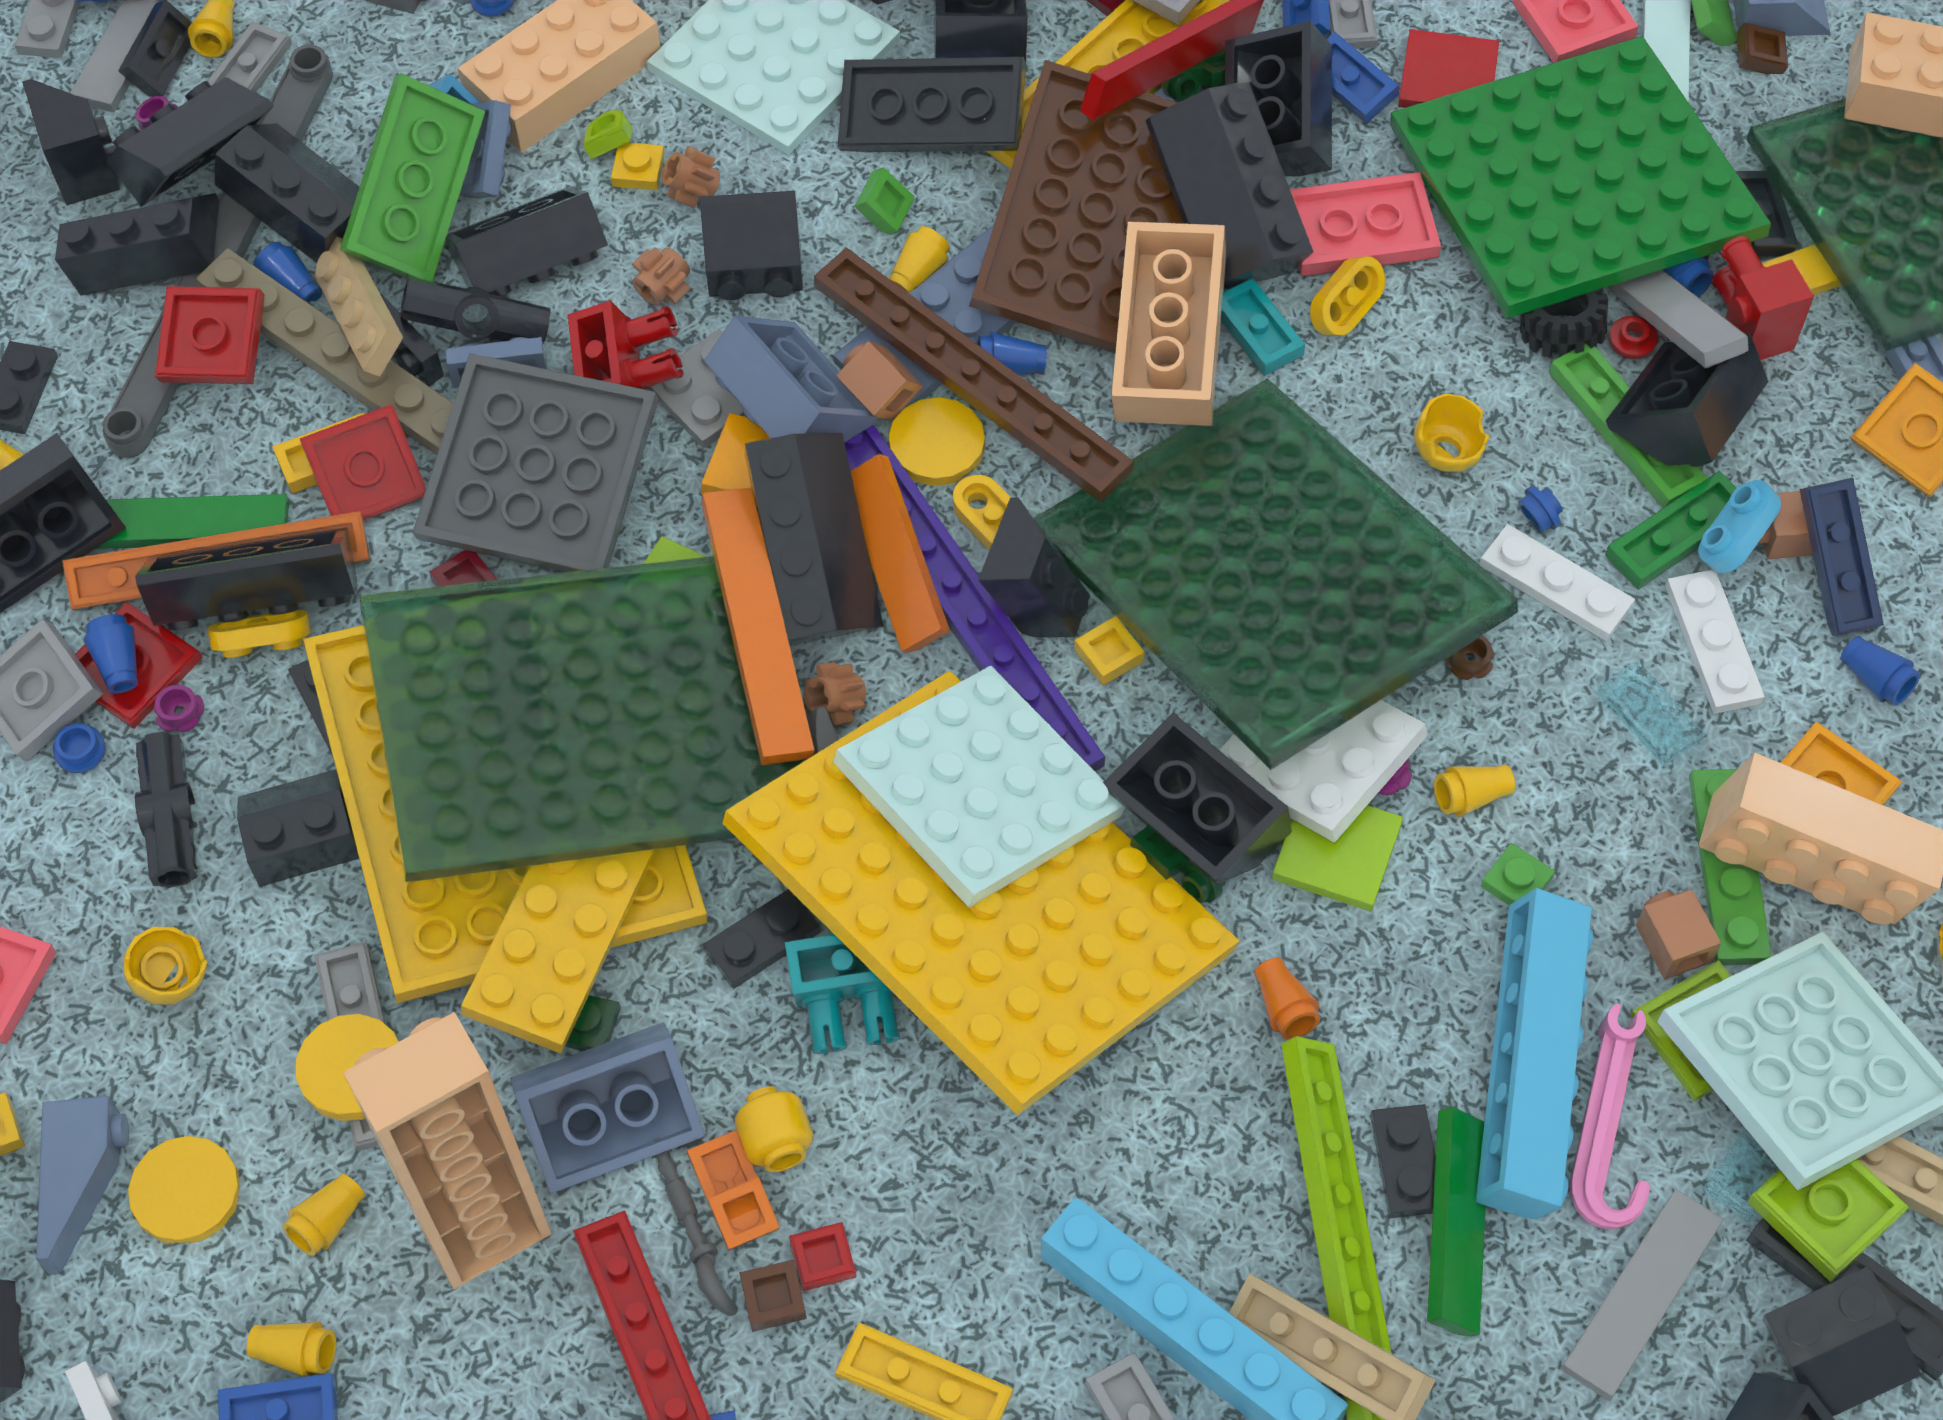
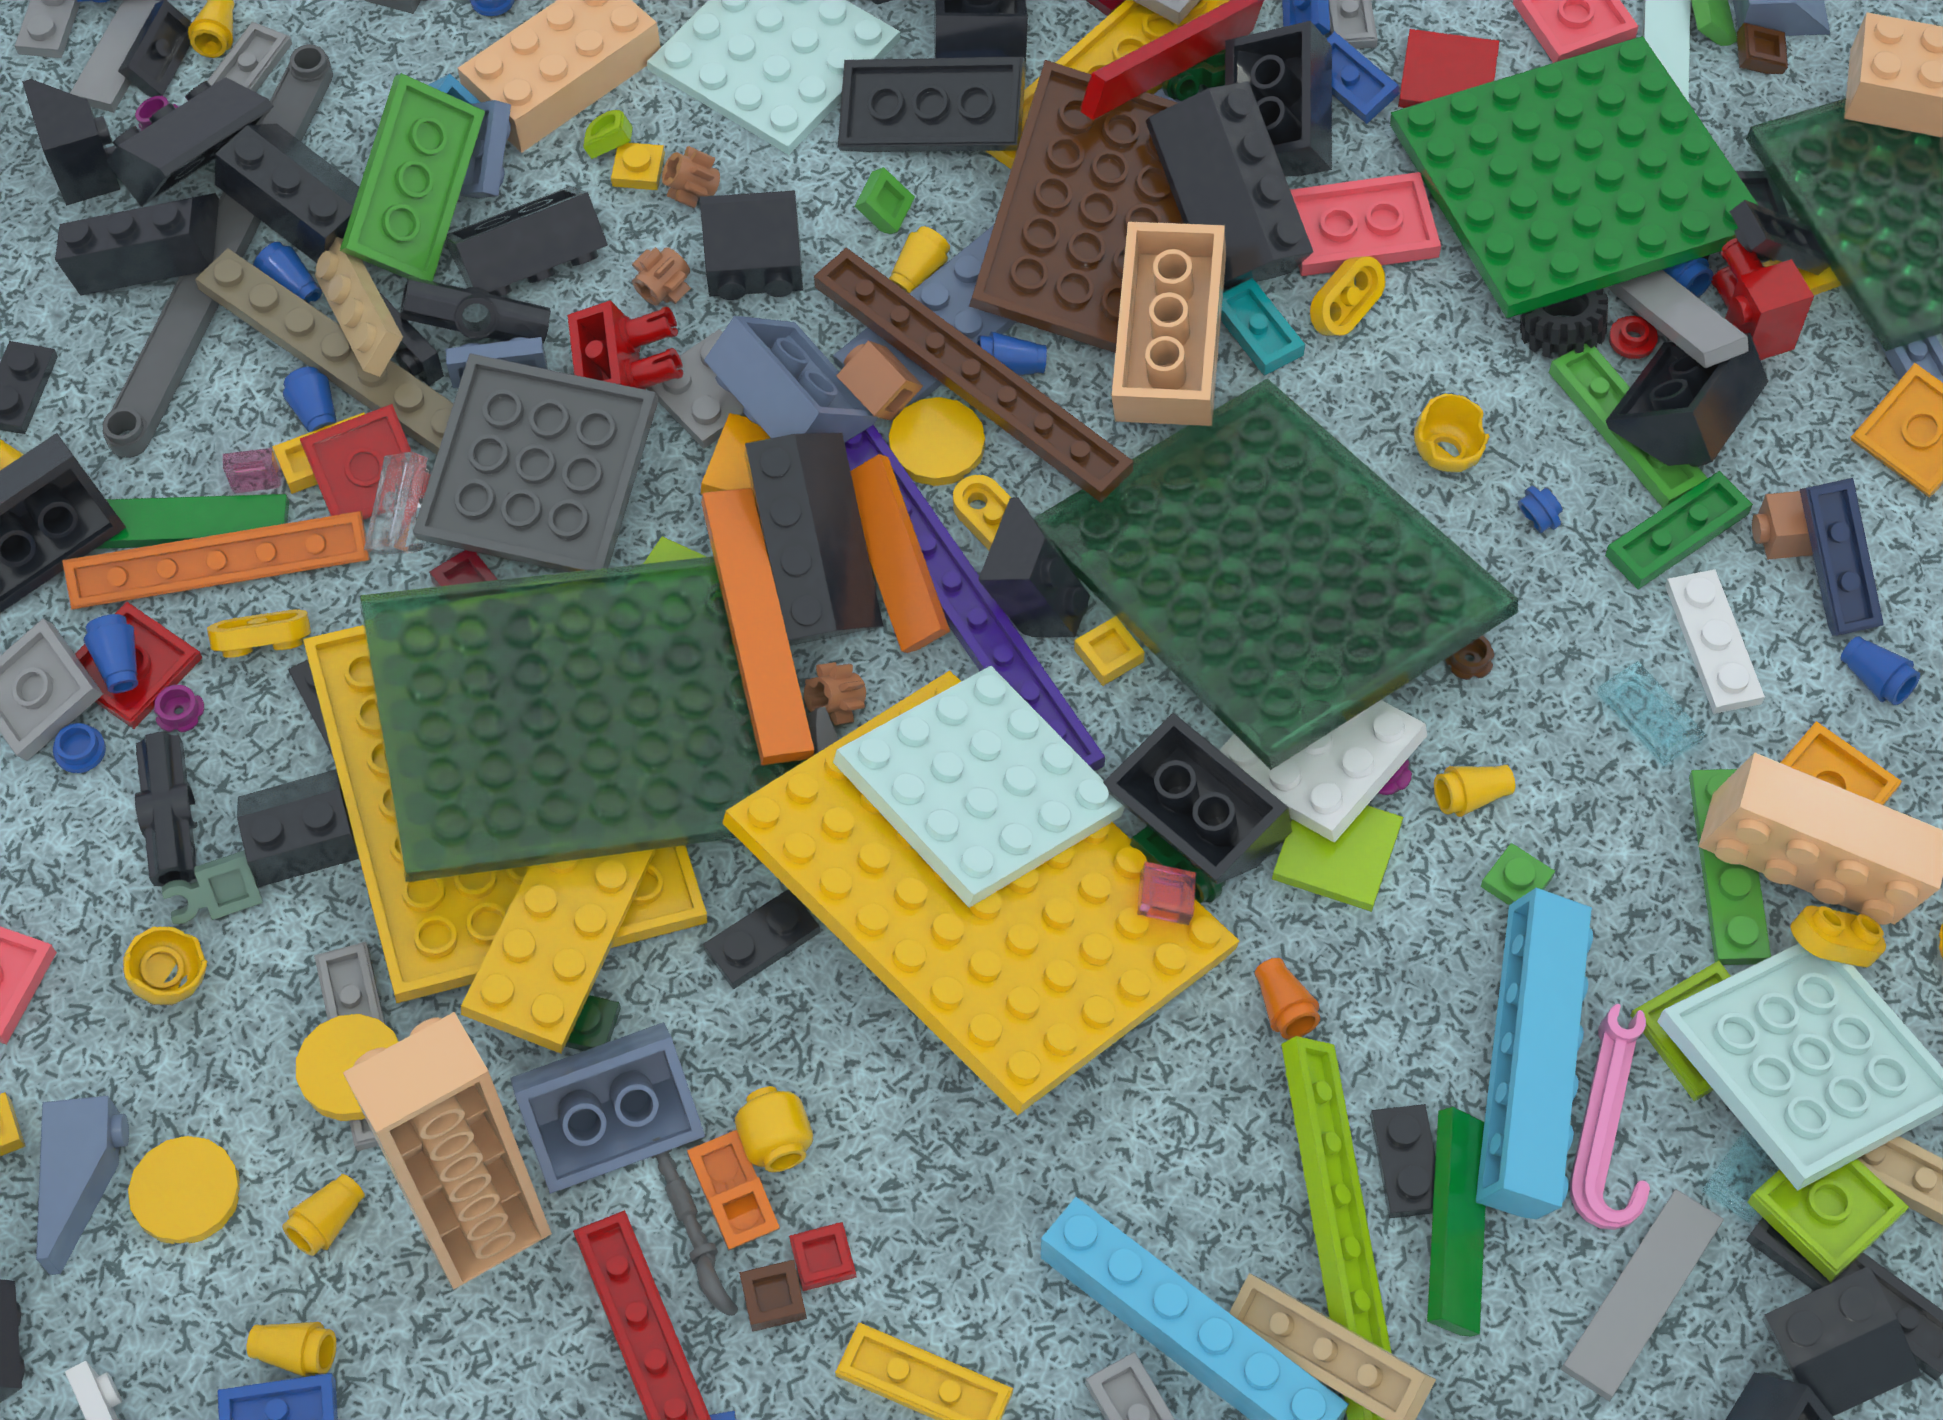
black slope [135,527,358,630] -> none
red tile [155,286,265,385] -> none
teal brick [785,934,900,1054] -> none
white plate [1479,524,1635,641] -> none
nougat brick [1636,889,1721,980] -> none
medium azure plate [1698,480,1781,573] -> none
none -> sand green plate [162,850,263,924]
none -> clear pink tile [223,448,281,493]
none -> blue cone [283,367,336,432]
none -> clear tile [364,452,432,555]
none -> clear pink tile [1137,862,1196,925]
none -> black plate [1729,200,1833,275]
none -> yellow plate [1790,906,1886,967]

